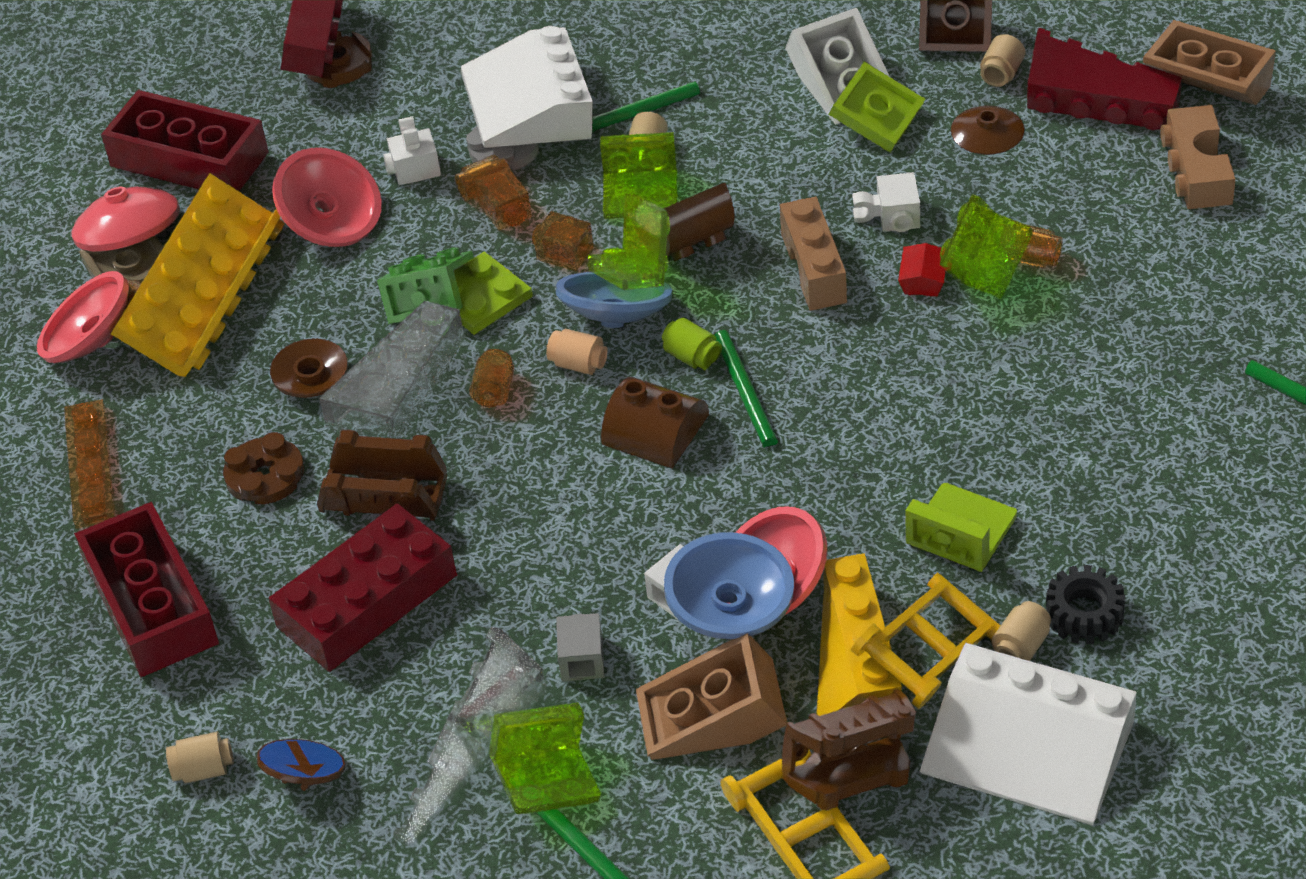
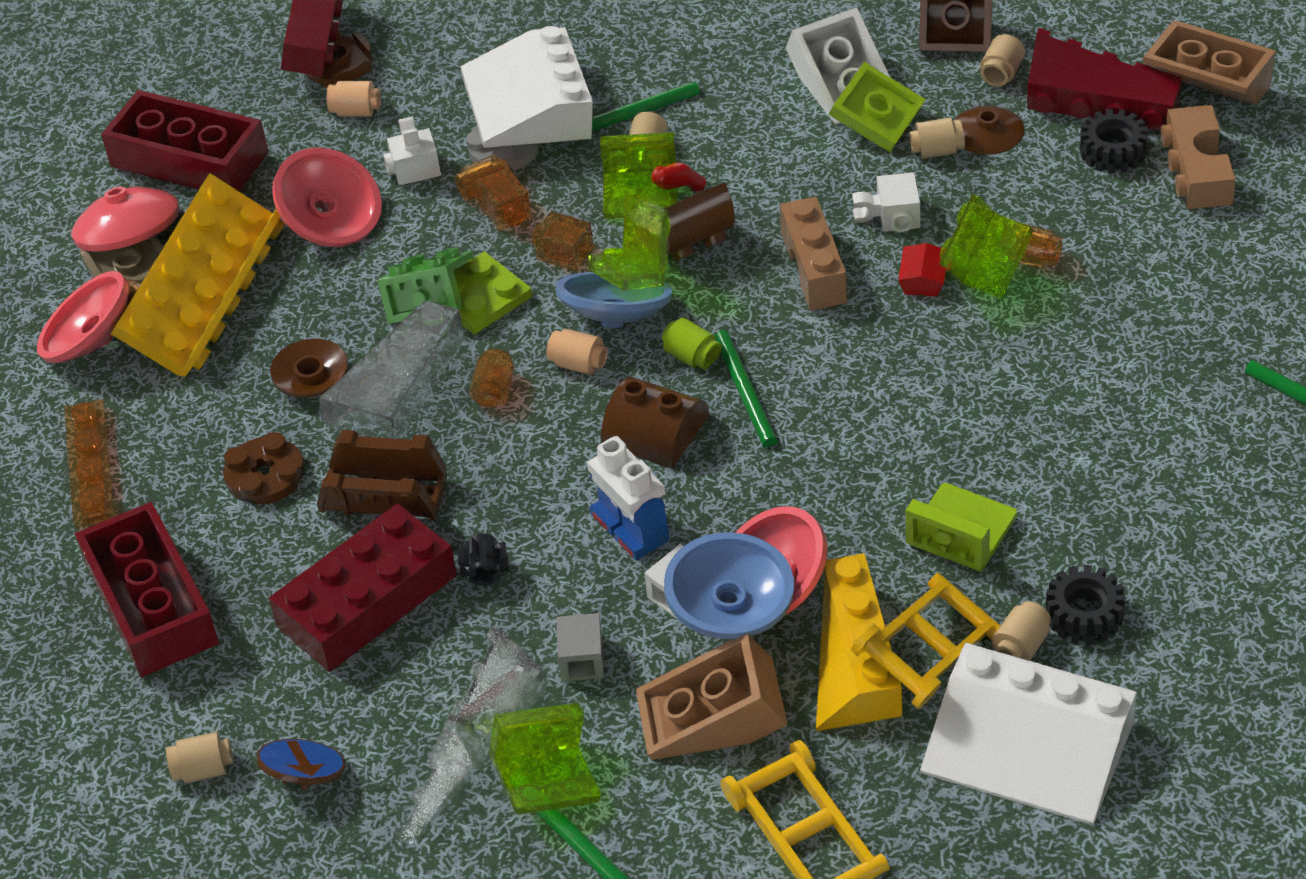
reddish brown piece [782,689,916,810] -> none
none -> light nougat brick [327,81,381,117]
none -> black gear [457,534,509,586]
none -> hips [587,436,669,560]
none -> red arm [651,162,706,192]
none -> tan brick [909,117,965,159]
none -> black tyre [1080,109,1148,173]

